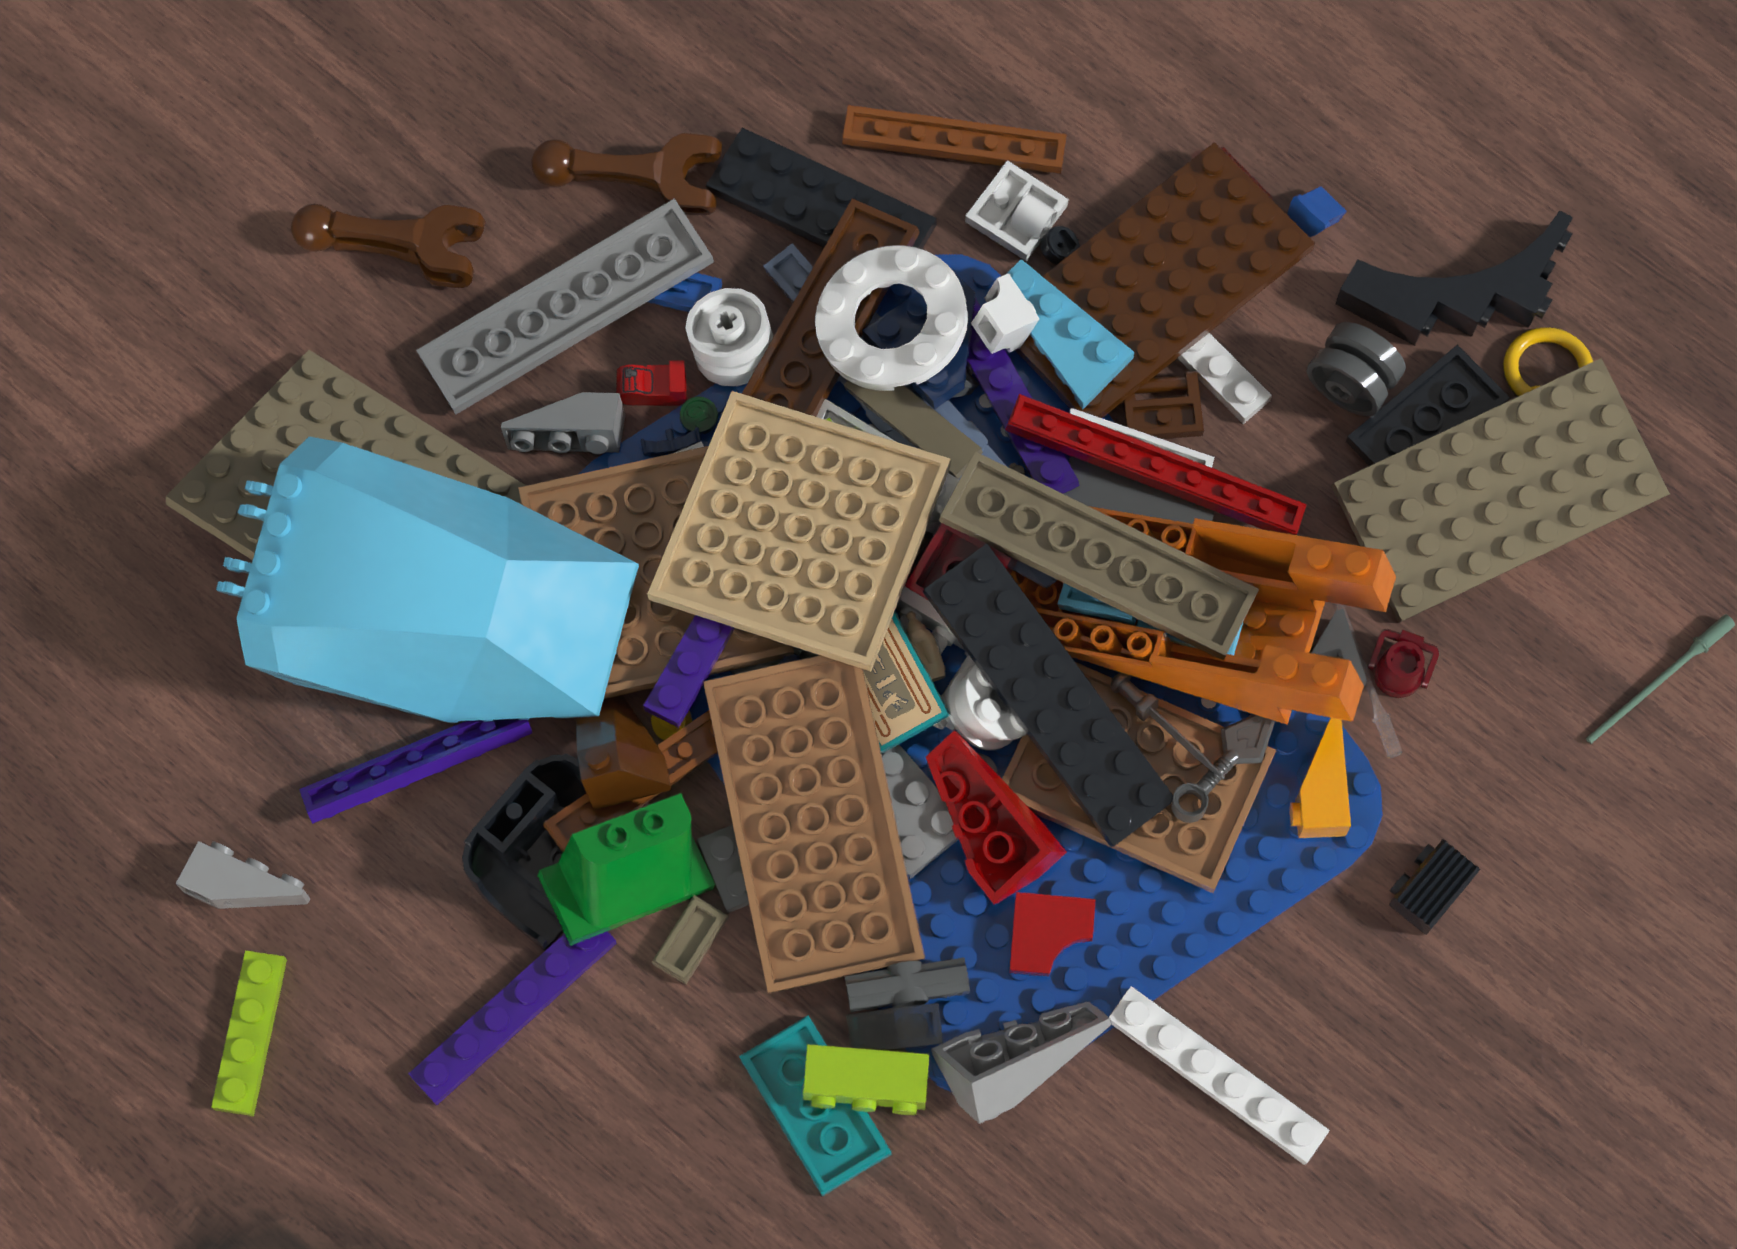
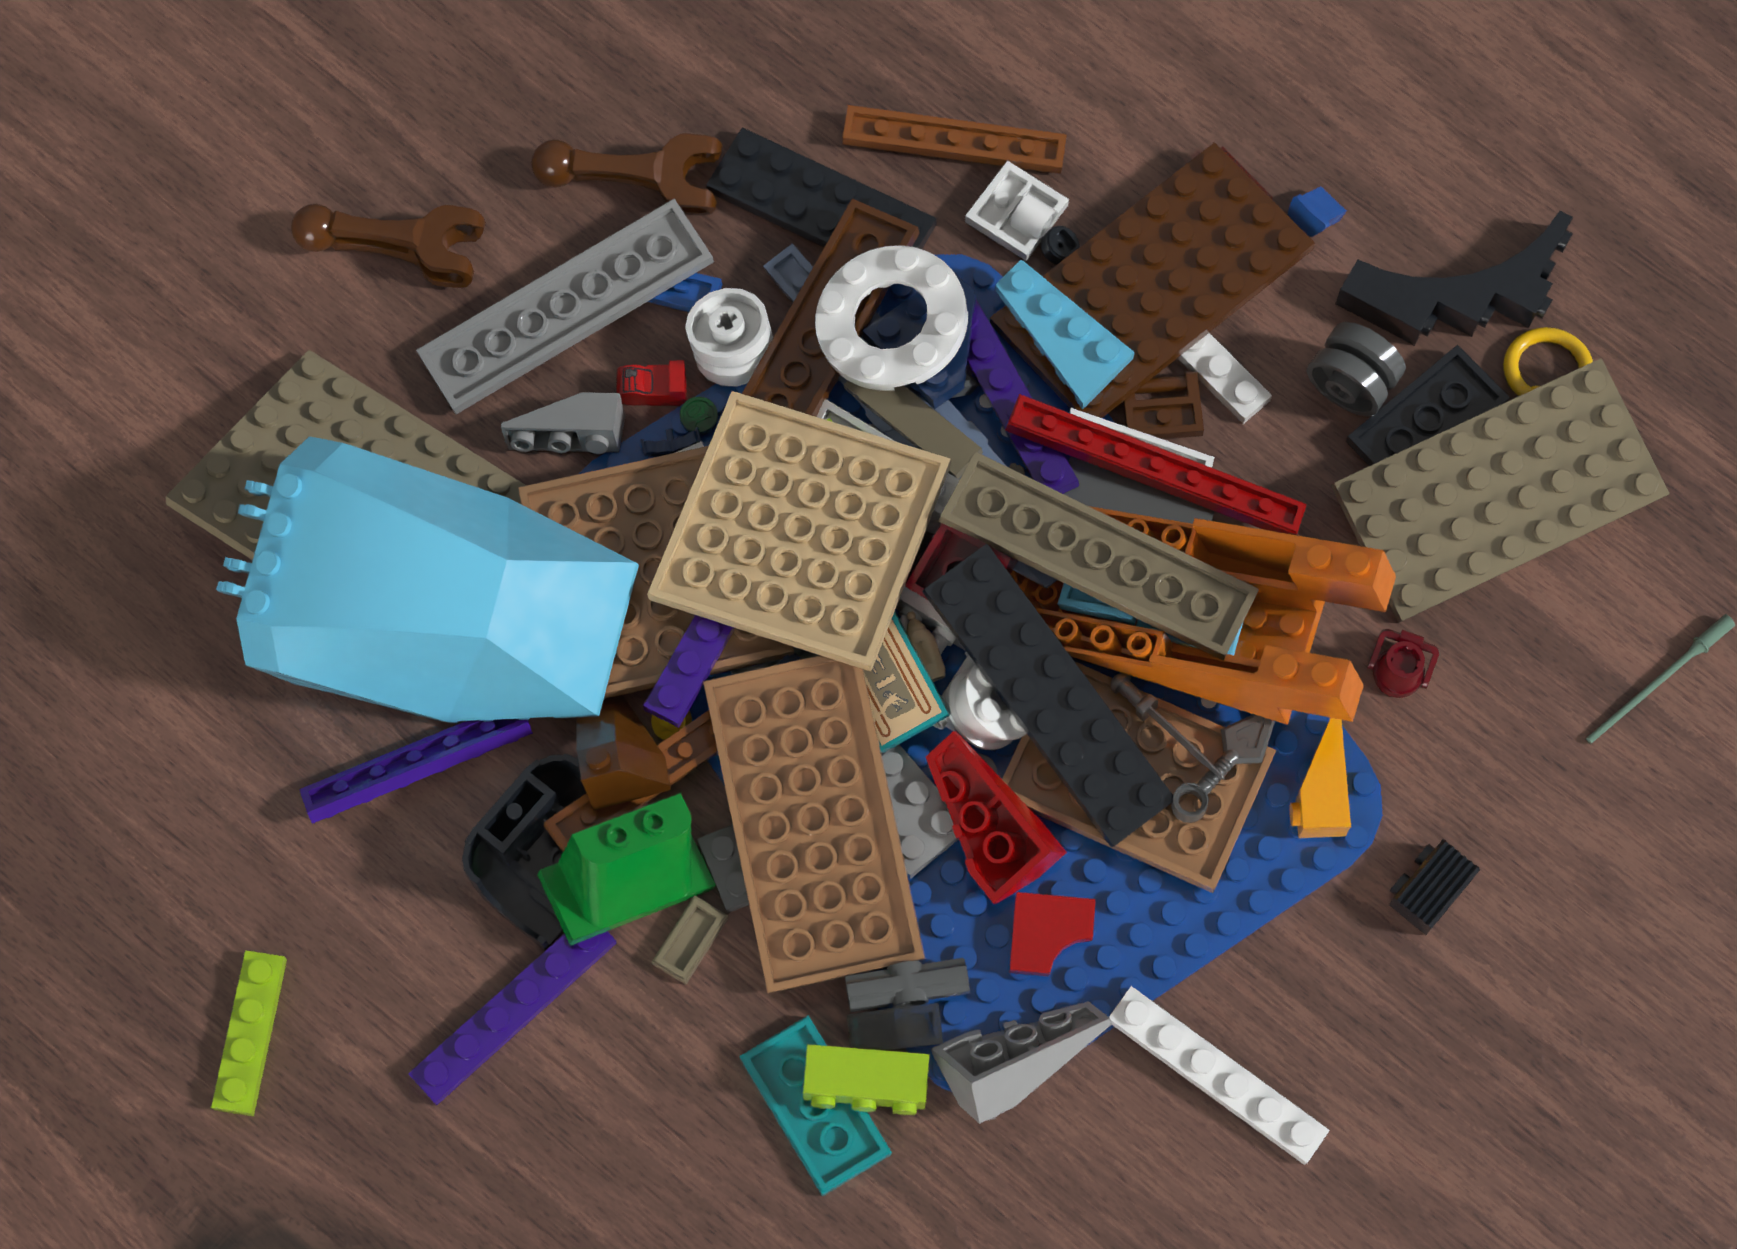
light grey slope [176,841,310,909] -> none
white brick [971,273,1040,354] -> none
dark grey slope [1312,609,1367,688] -> none
clear piece [1336,604,1403,758] -> none

